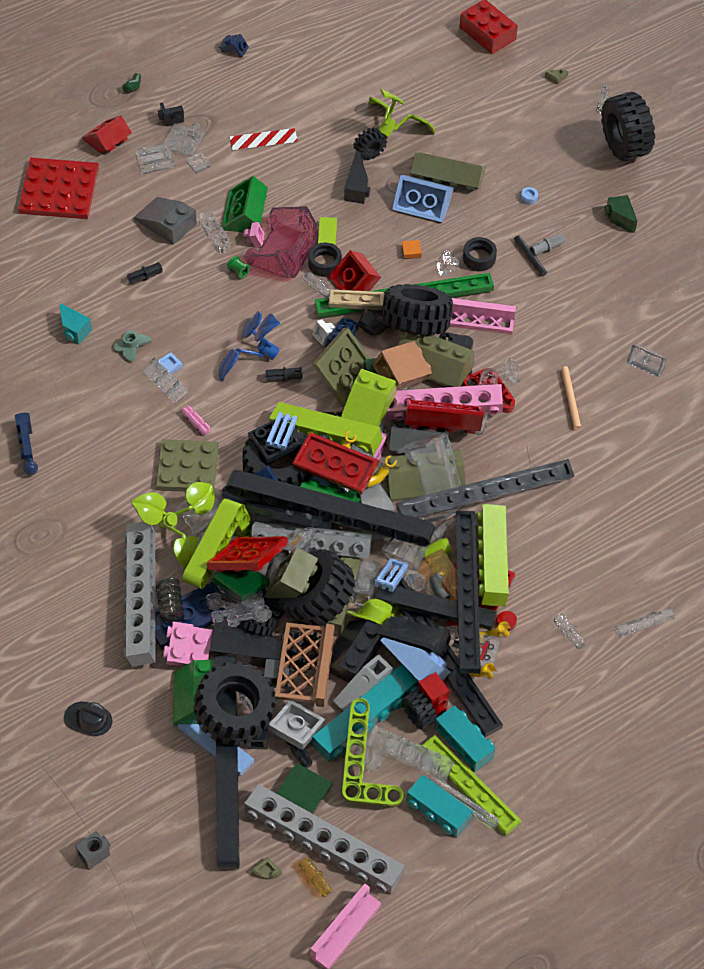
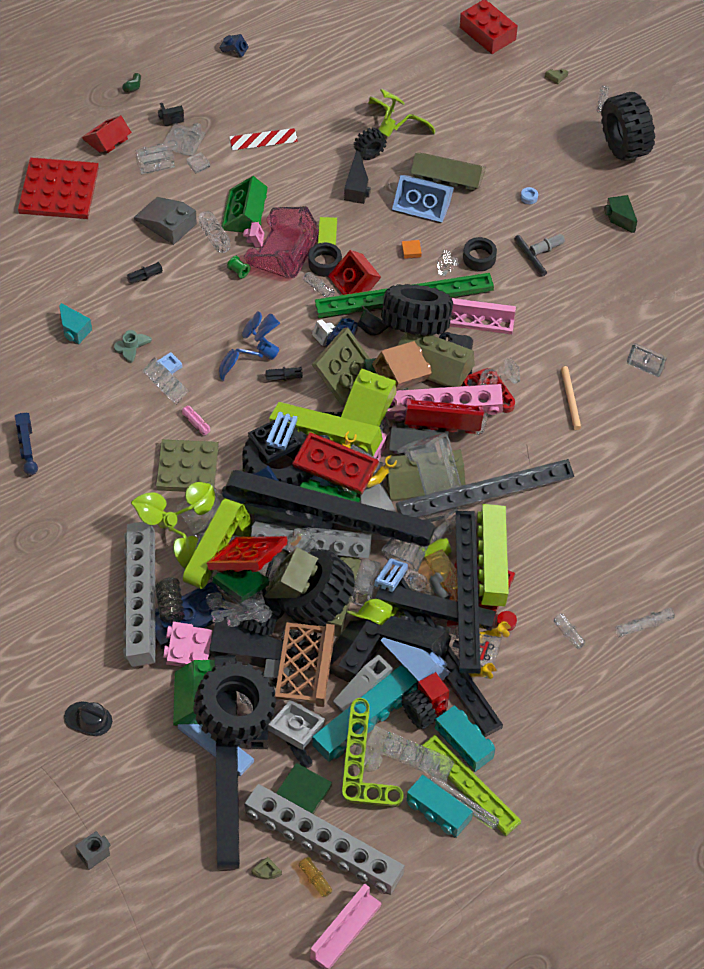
tan tile [329,289,384,310] -> none

